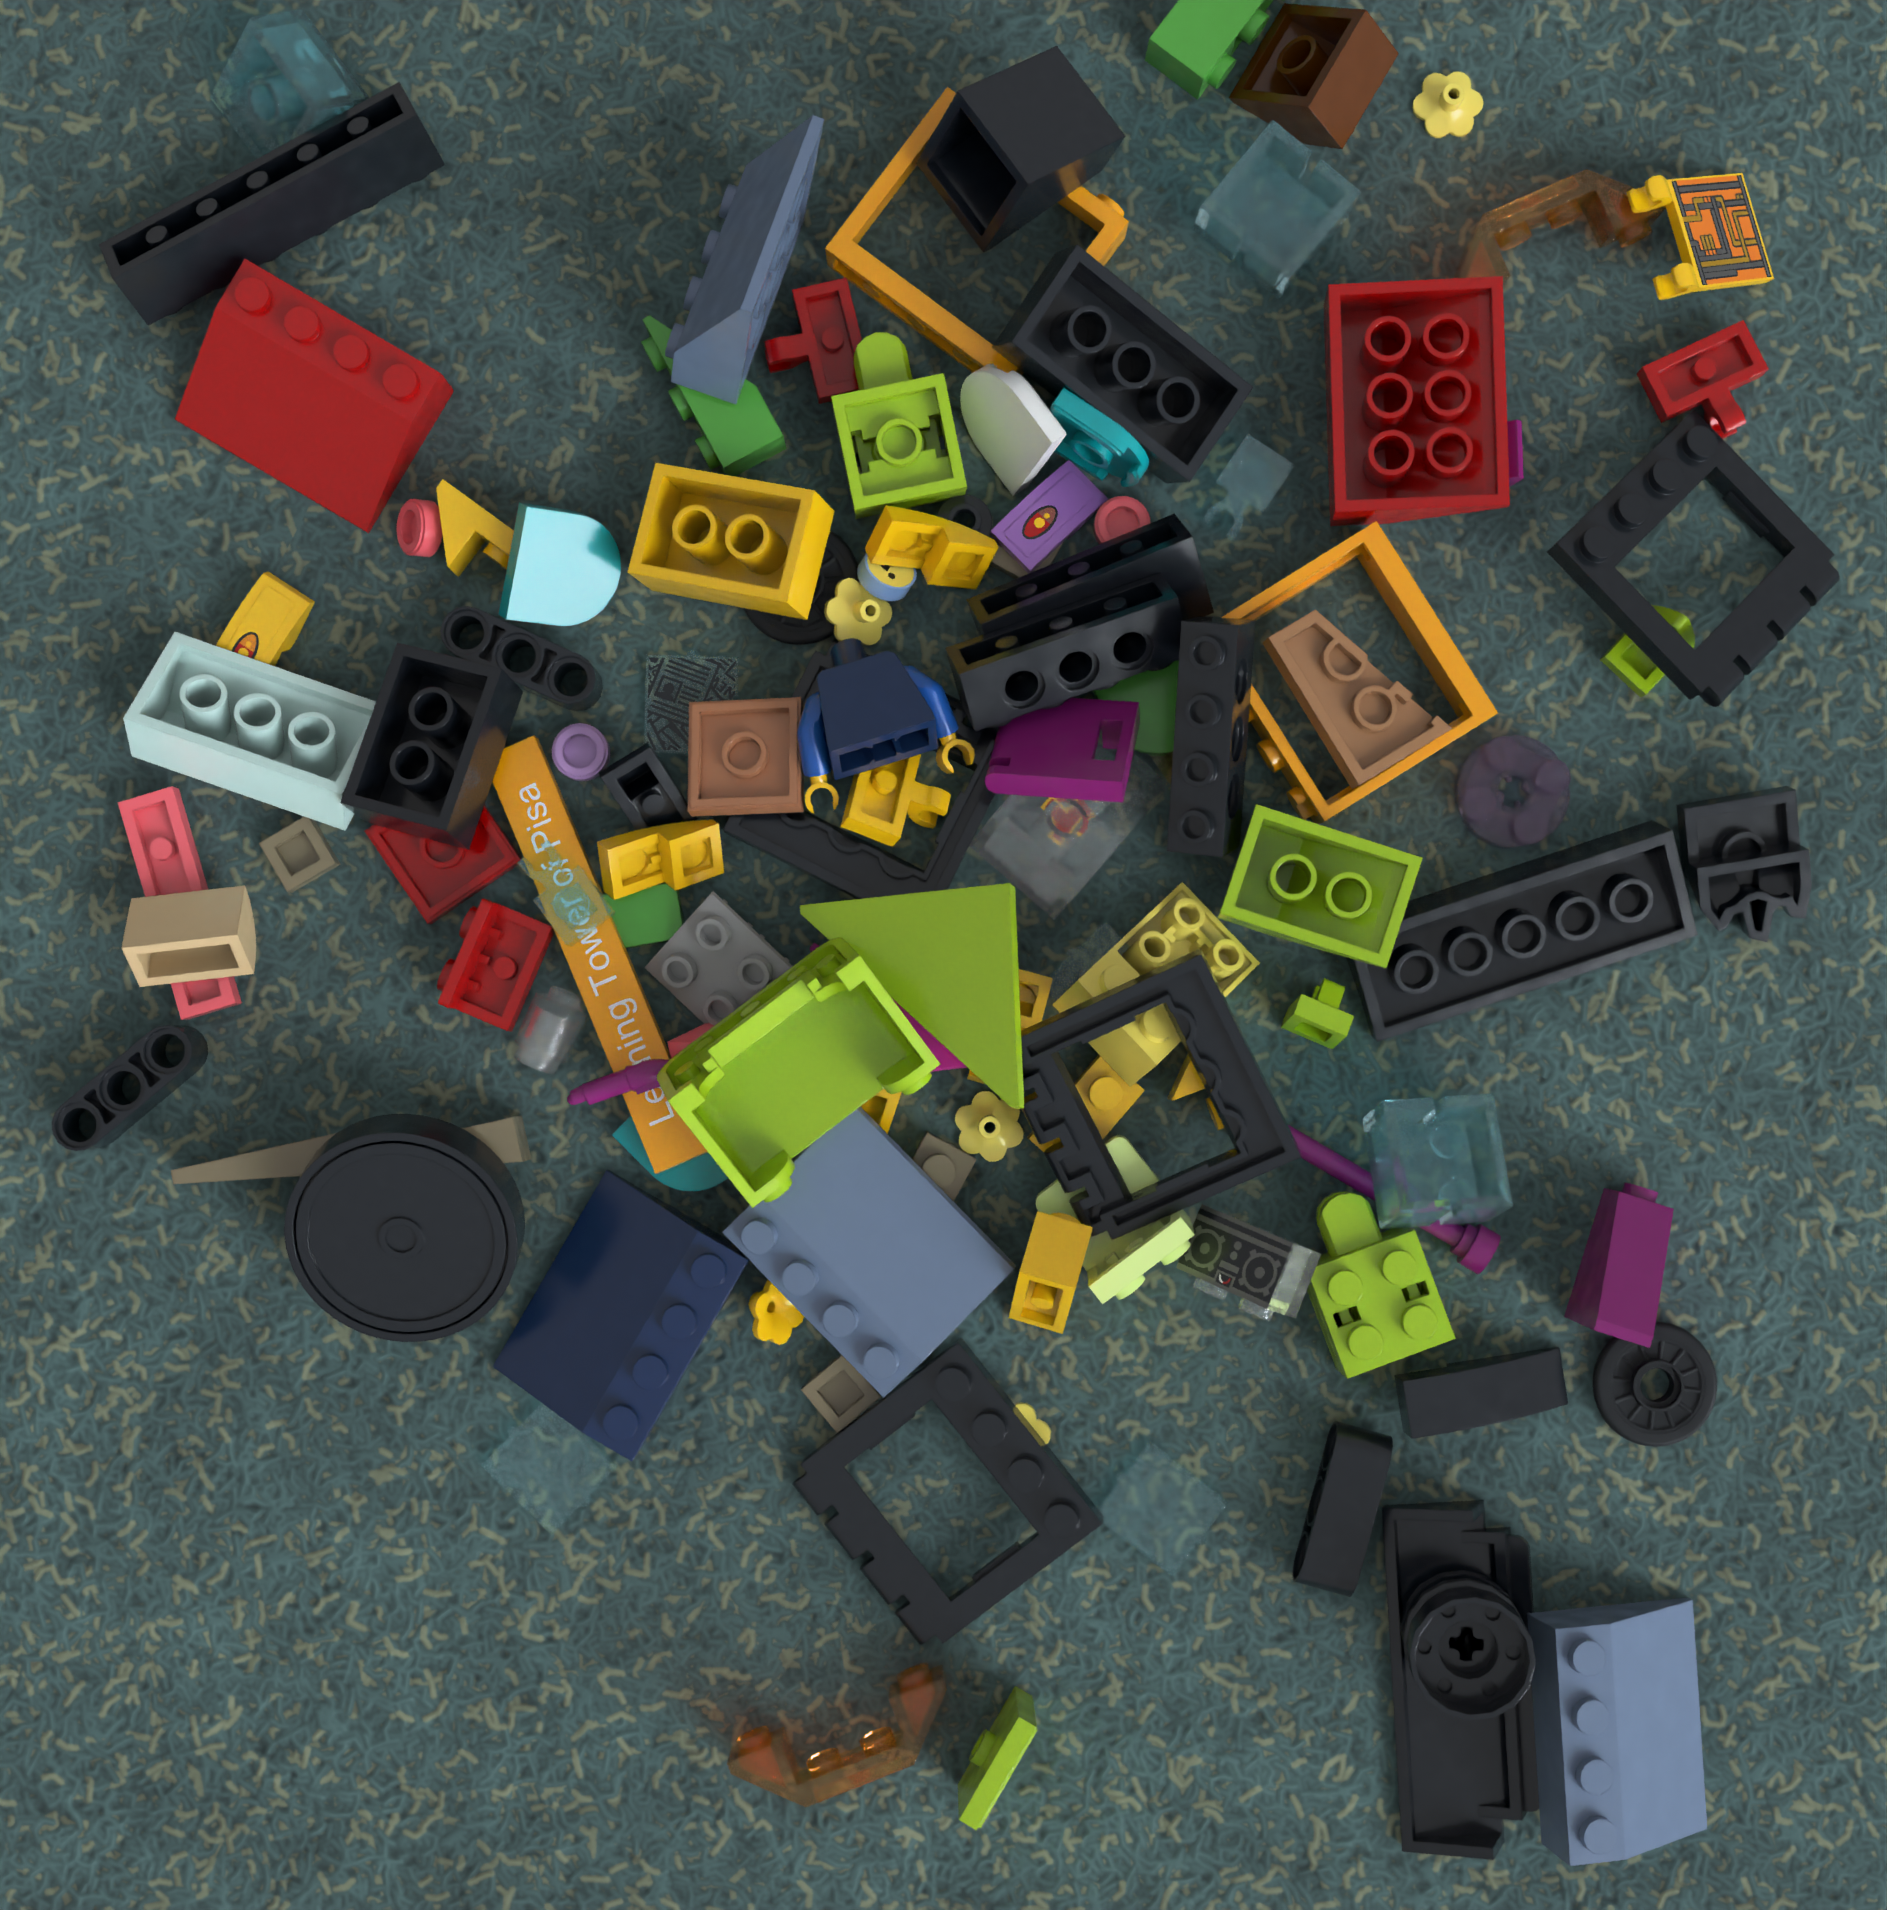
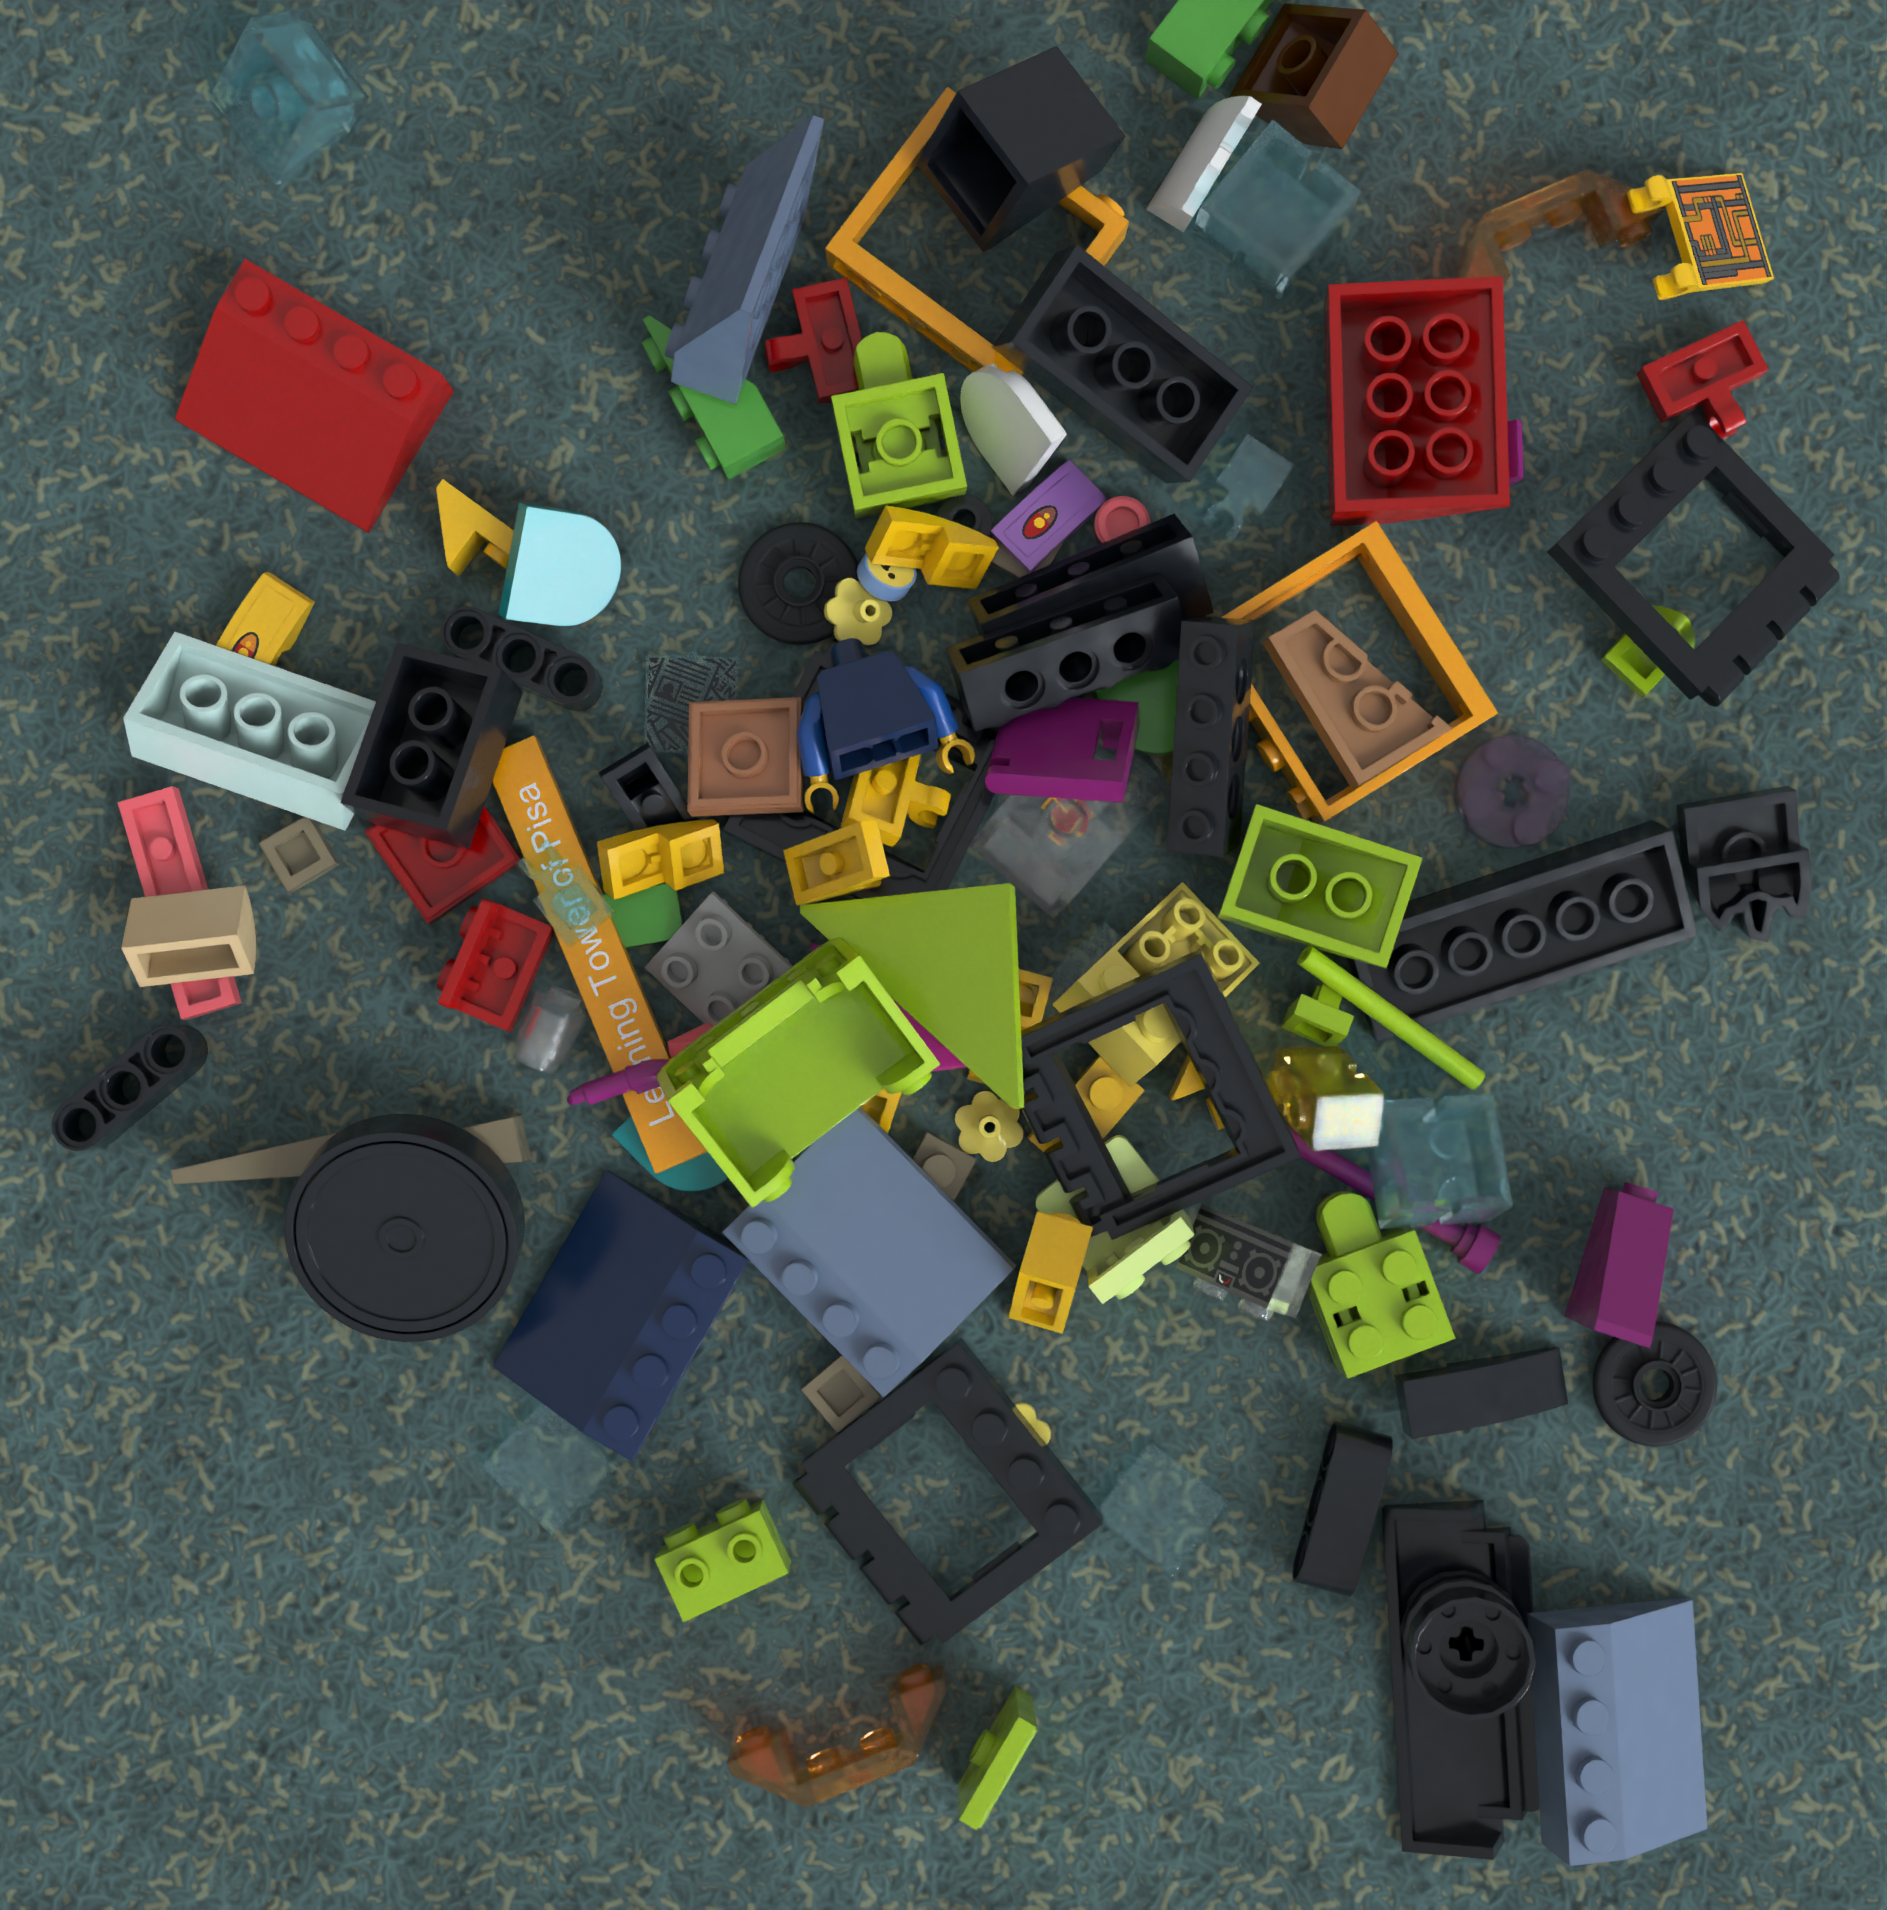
black brick [99,82,445,326] -> none
coral tile [397,499,442,557] -> none
lavender tile [552,723,610,781] -> none
yellow brick [627,463,835,620] -> none
yellow plant [748,1280,804,1345] -> none
teal tile [1049,387,1149,487] -> none
light yellow plant [1412,71,1483,138] -> none
none -> lime brick [655,1498,791,1622]
none -> yellow slope [783,820,890,905]
none -> white slope [1146,96,1262,232]
none -> clear yellow brick [1266,1045,1384,1151]
none -> lime piece [1297,945,1485,1090]

